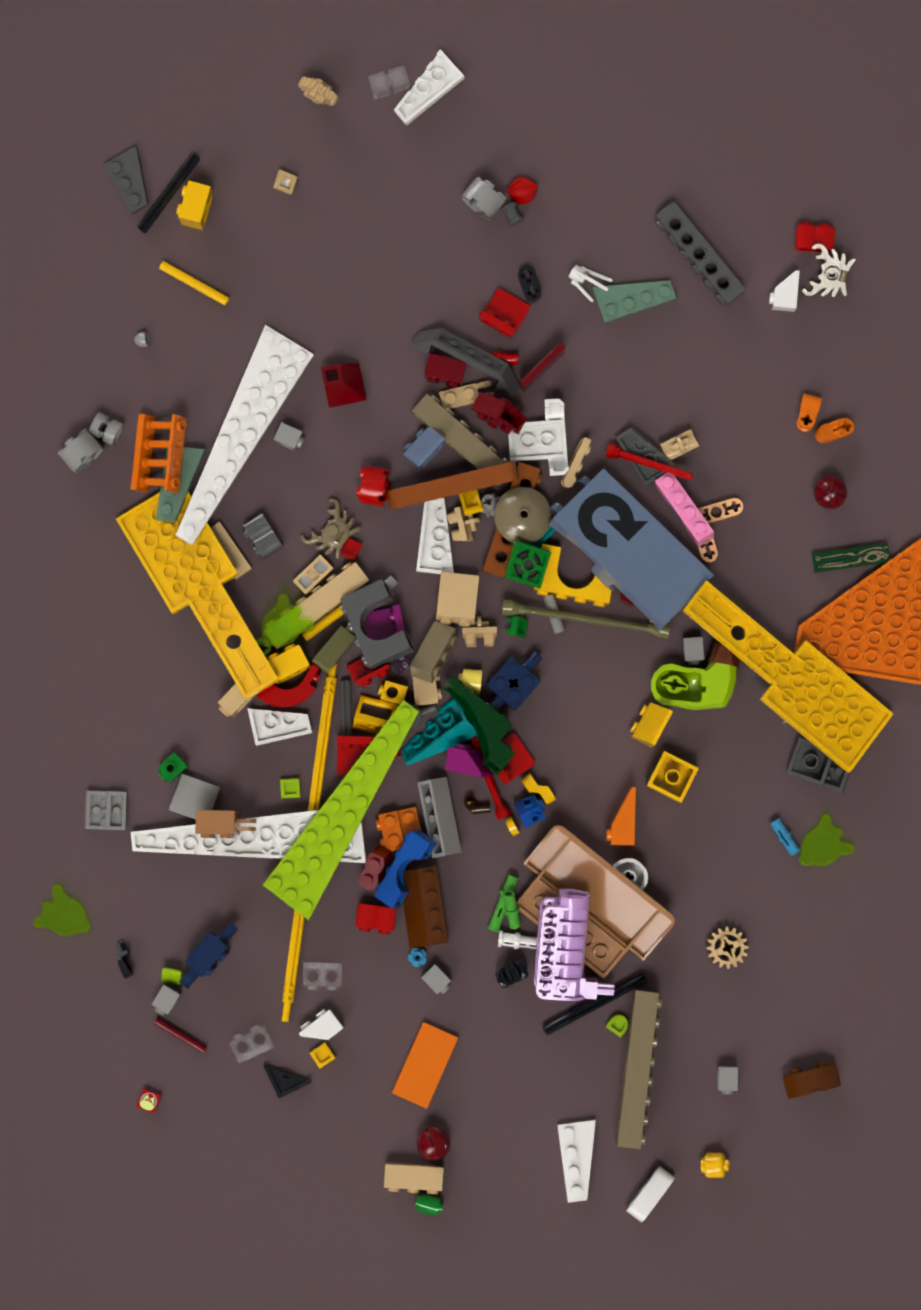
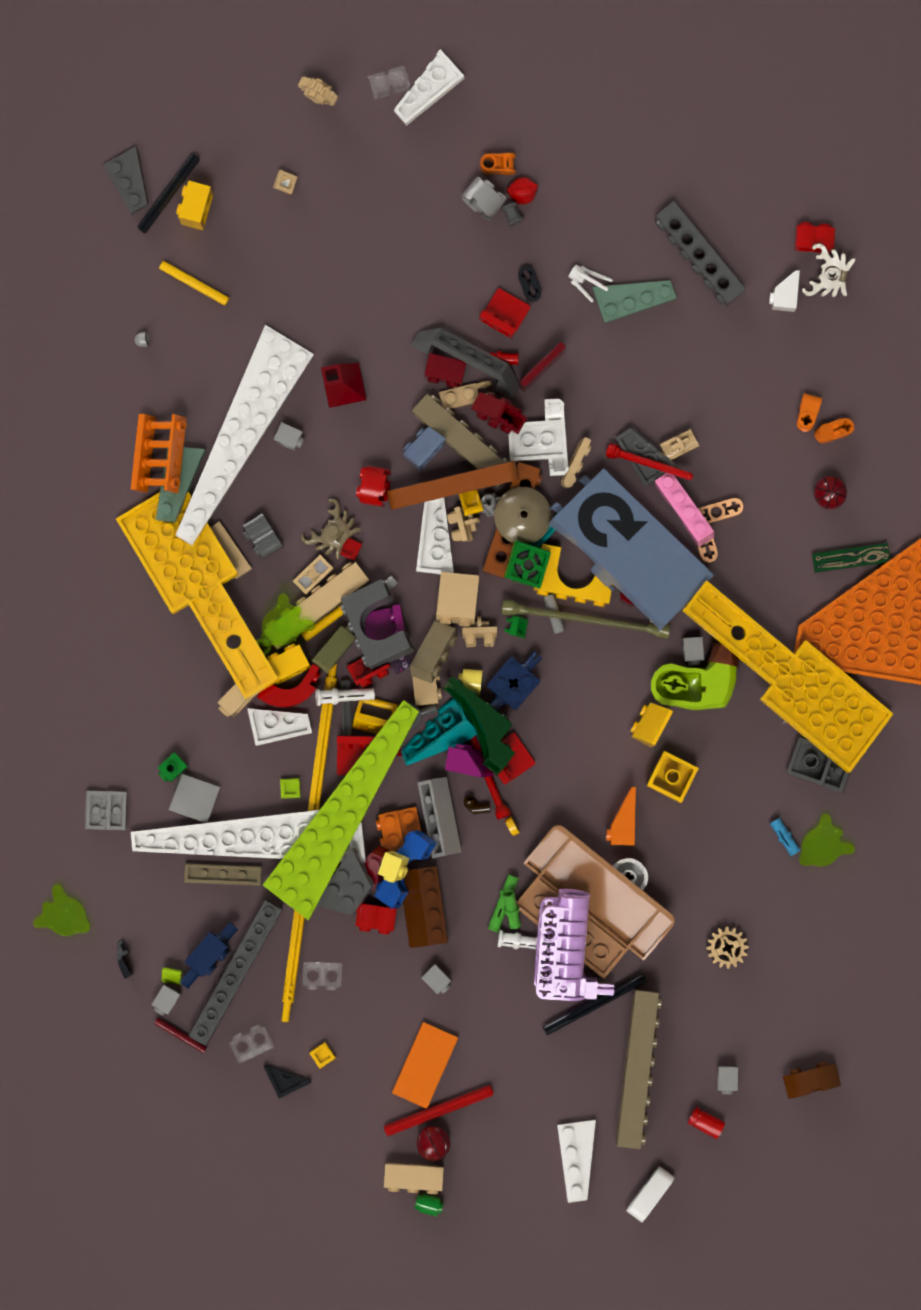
light grey brick [57,428,104,473] -> none
light grey wheel [89,412,124,446] -> none
tile [136,1088,162,1114] -> none
medium nougat brick [195,810,256,838] -> none
white slope [299,1008,344,1040] -> none
yellow brick [378,681,408,705] -> none
dark azure plate [408,948,427,967] -> none
black gear [495,960,529,988] -> none
blue brick [513,794,546,828] -> none
yellow piece [521,773,556,805] -> none
lime tile [605,1014,628,1038] -> none
yellow head [701,1153,730,1178] -> none
none -> dark tan tile [184,863,262,886]
none -> dark grey brick [189,900,283,1046]
none -> white pin [315,688,375,706]
none -> dark grey wing [317,847,374,915]
none -> light yellow brick [378,851,410,883]
none -> red axle [384,1085,494,1136]
none -> orange piece [479,153,516,175]
none -> red piece [687,1107,725,1140]

